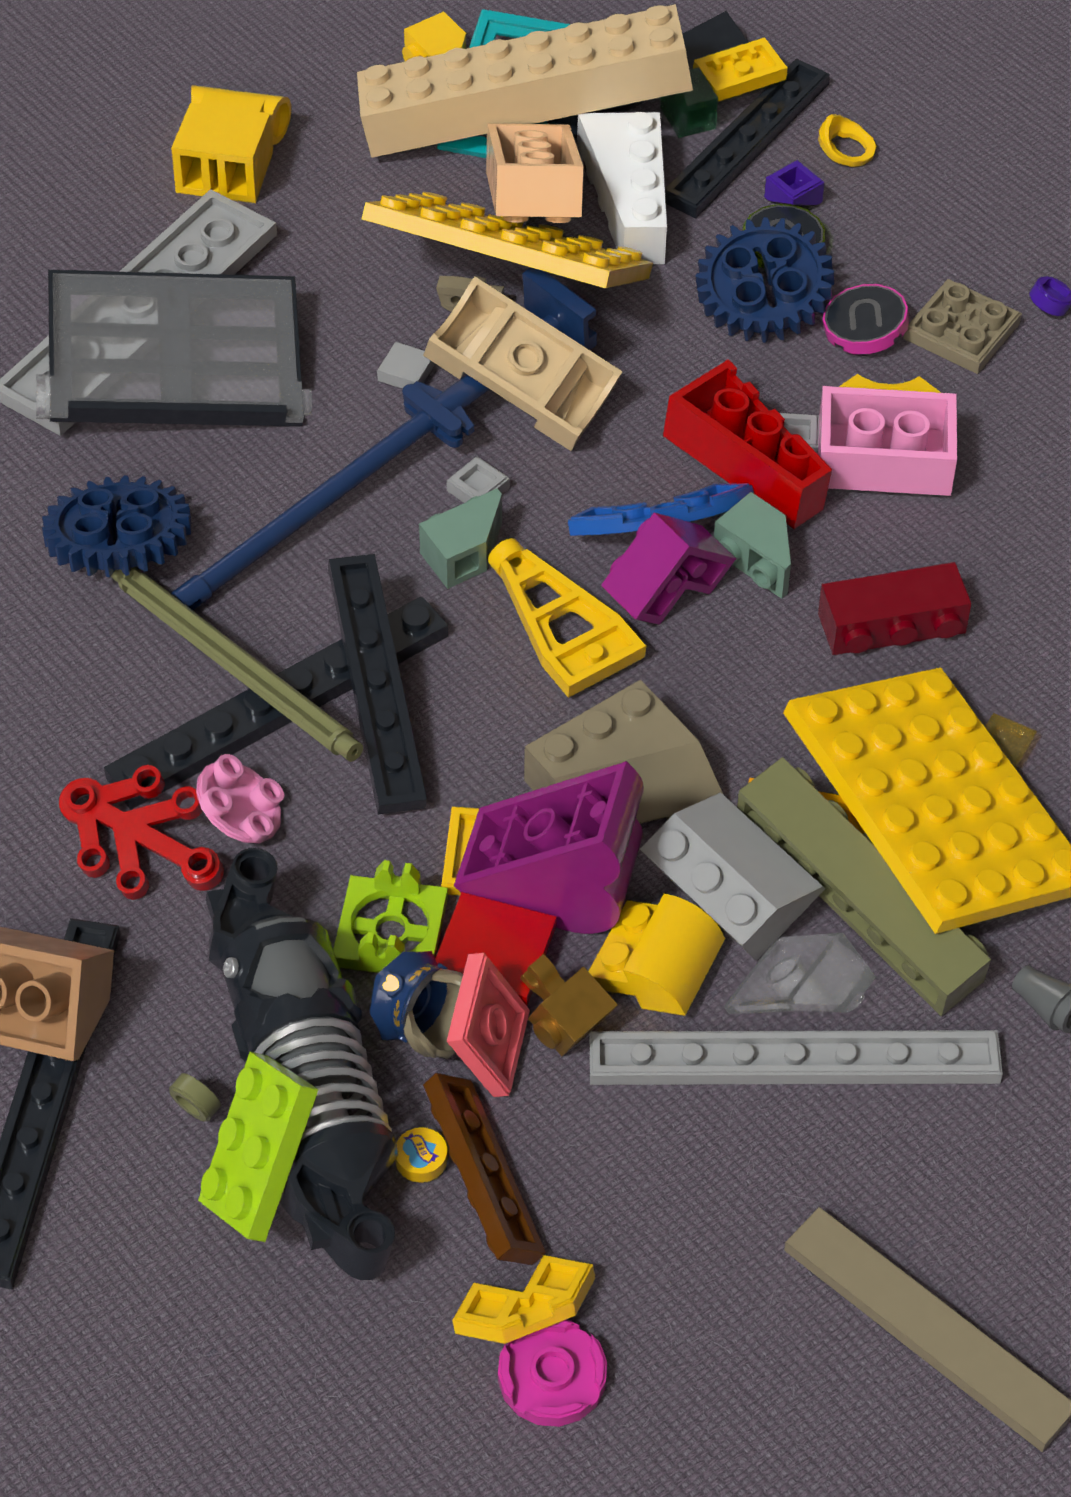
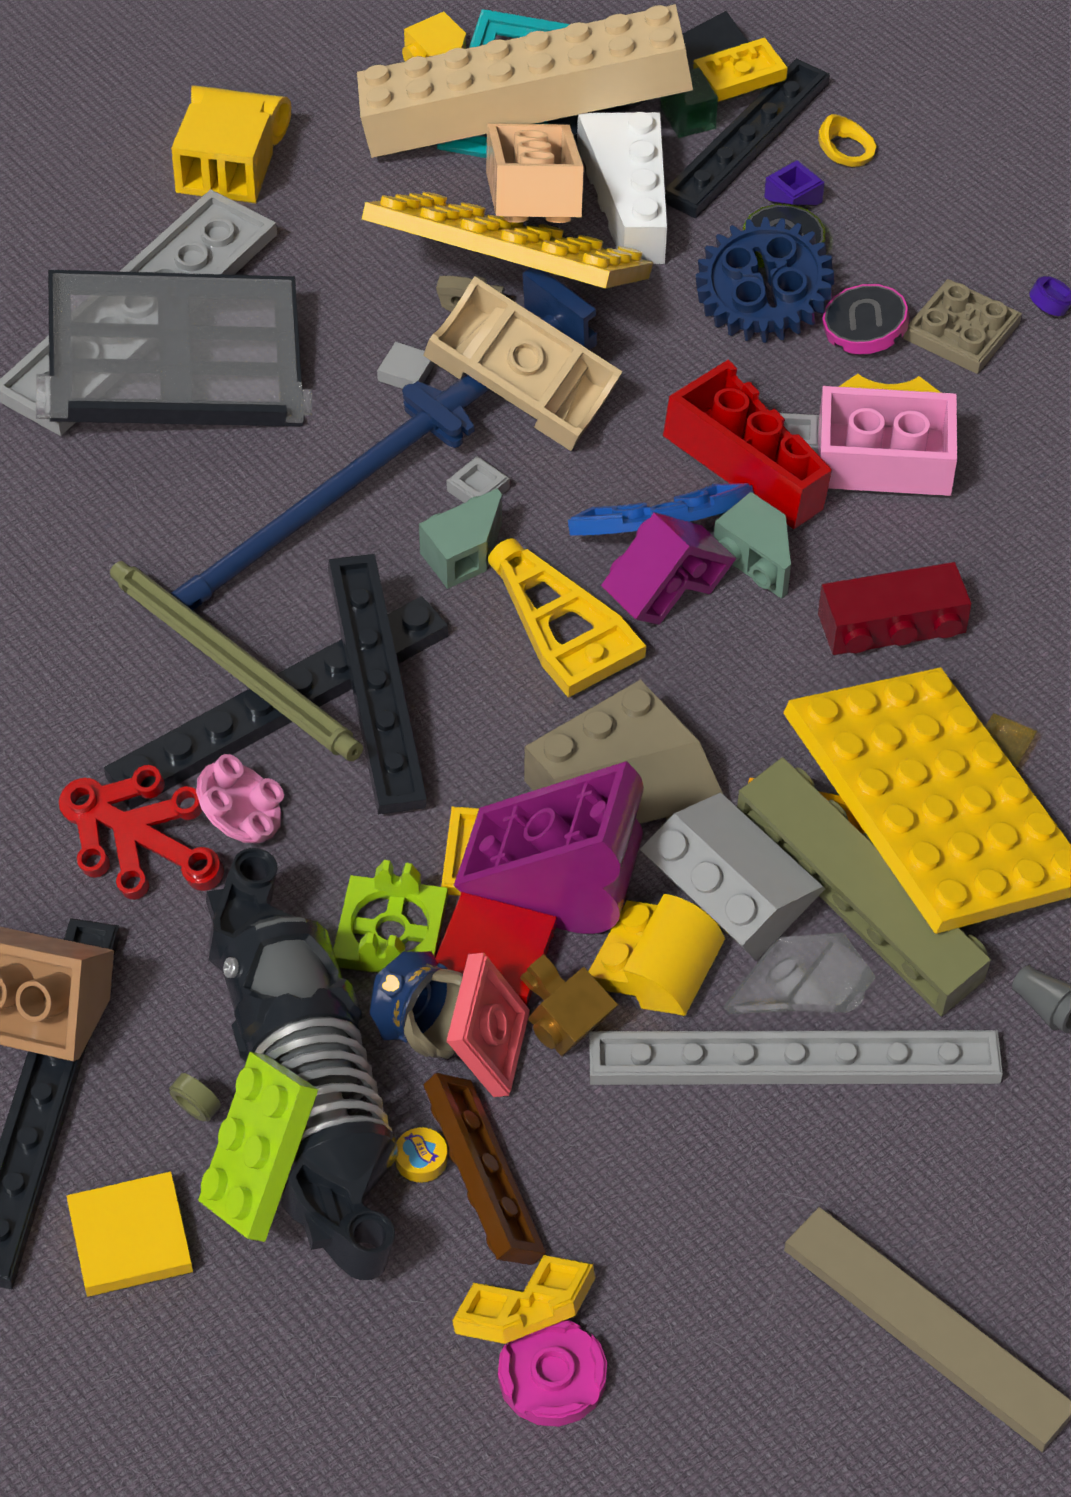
dark blue gear [42,475,192,577] -> none
none -> yellow tile [66,1171,193,1297]

